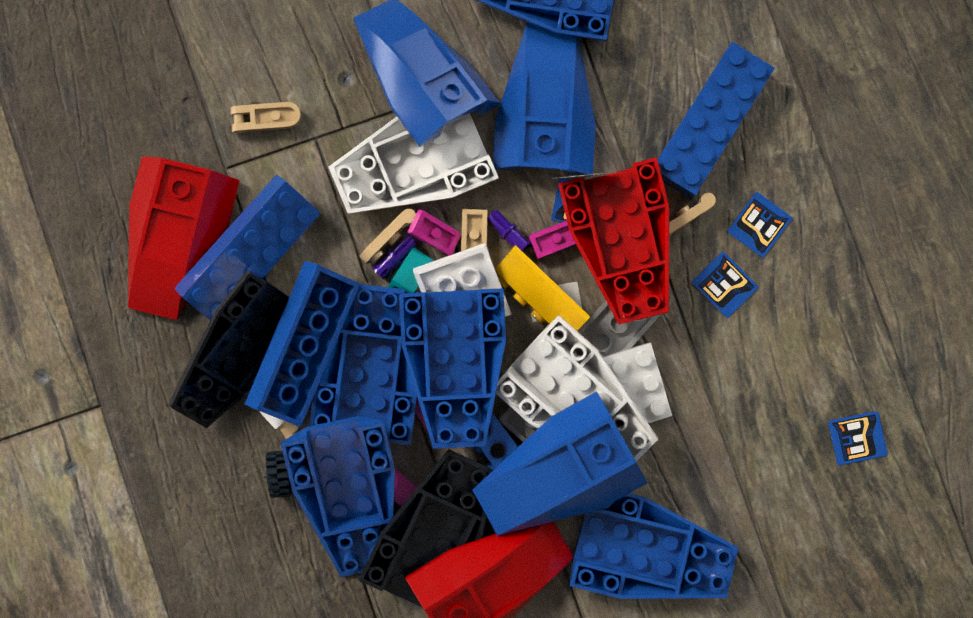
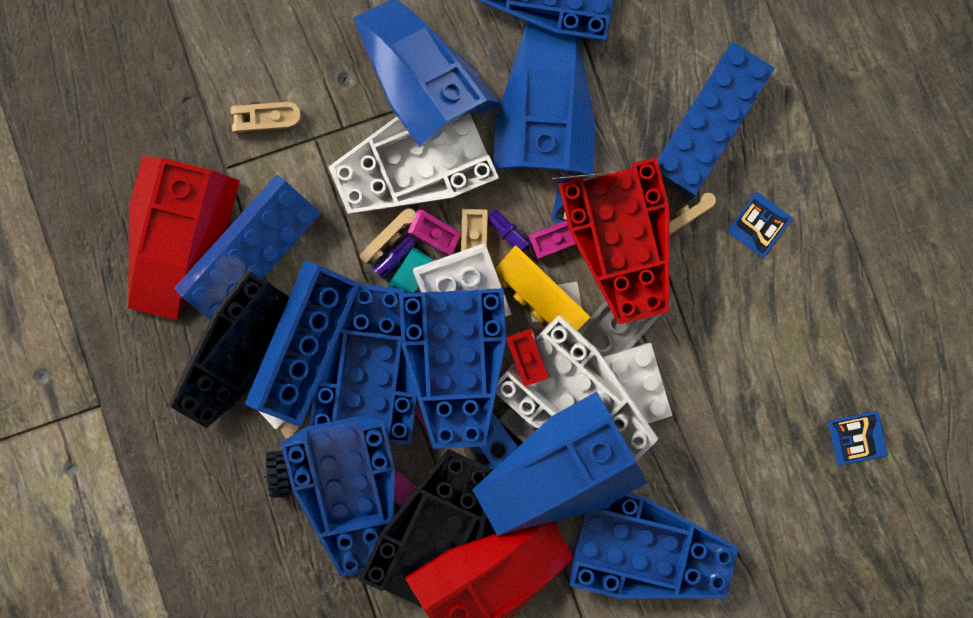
sticker [692,252,758,318] -> none
none -> red plate [506,328,550,386]

